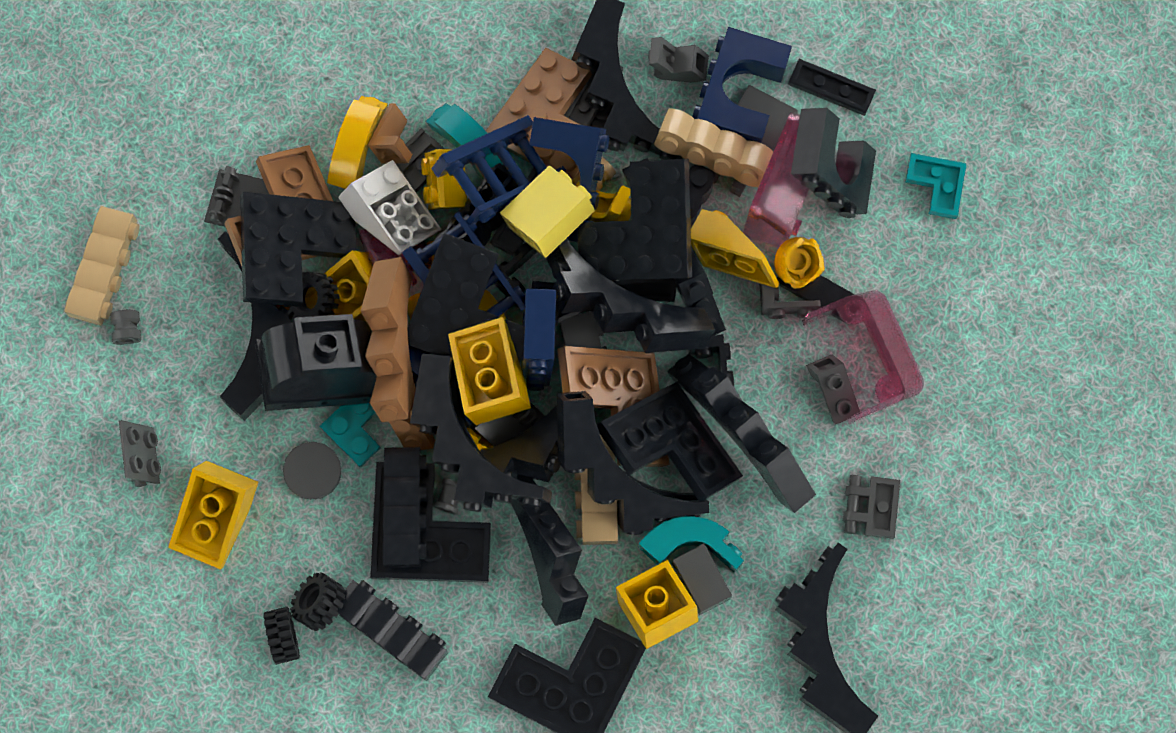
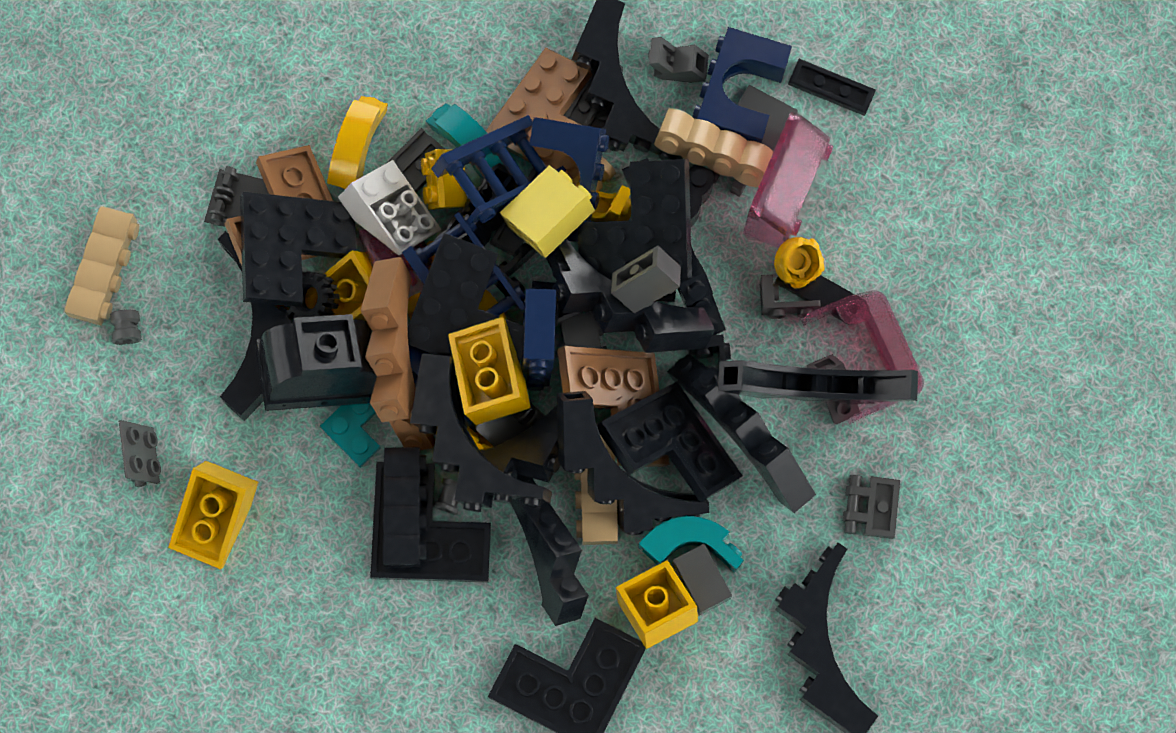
black tyre [263,607,300,665] -> none
dark grey tile [283,441,341,500] -> none
black tyre [290,572,345,631] -> none
black brick [337,580,448,681] -> none
medium nougat bracket [368,103,413,164] -> none
yellow slope [691,209,779,288] -> none
black arch [791,108,876,218] -> none
teal plate [905,153,967,219] -> none
none -> dark grey brick [611,246,681,313]
none -> black arch [718,360,918,404]

